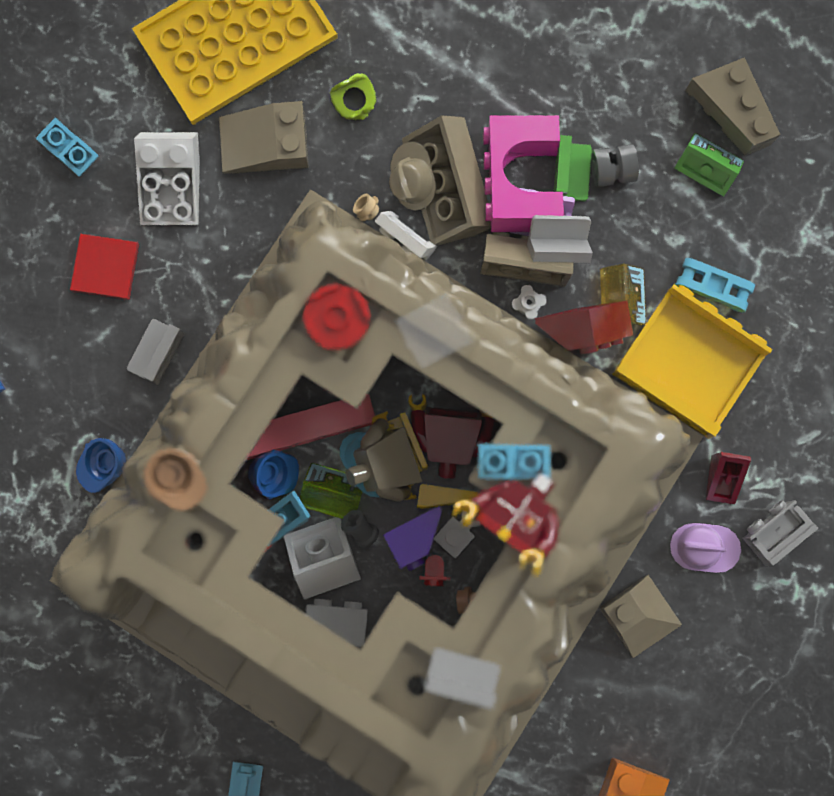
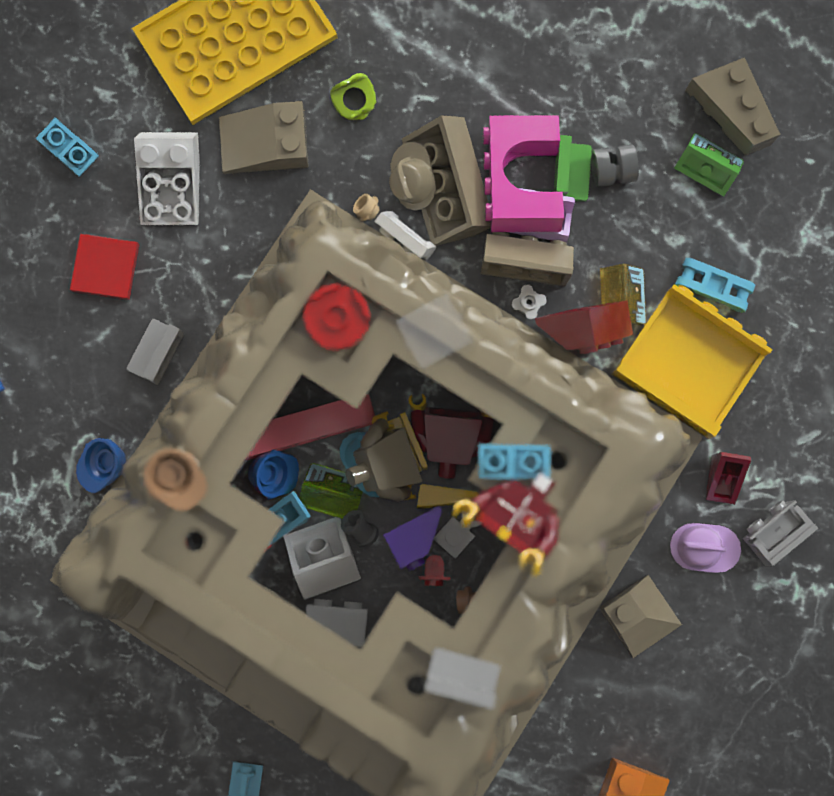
light grey panel [527,215,593,263] -> none

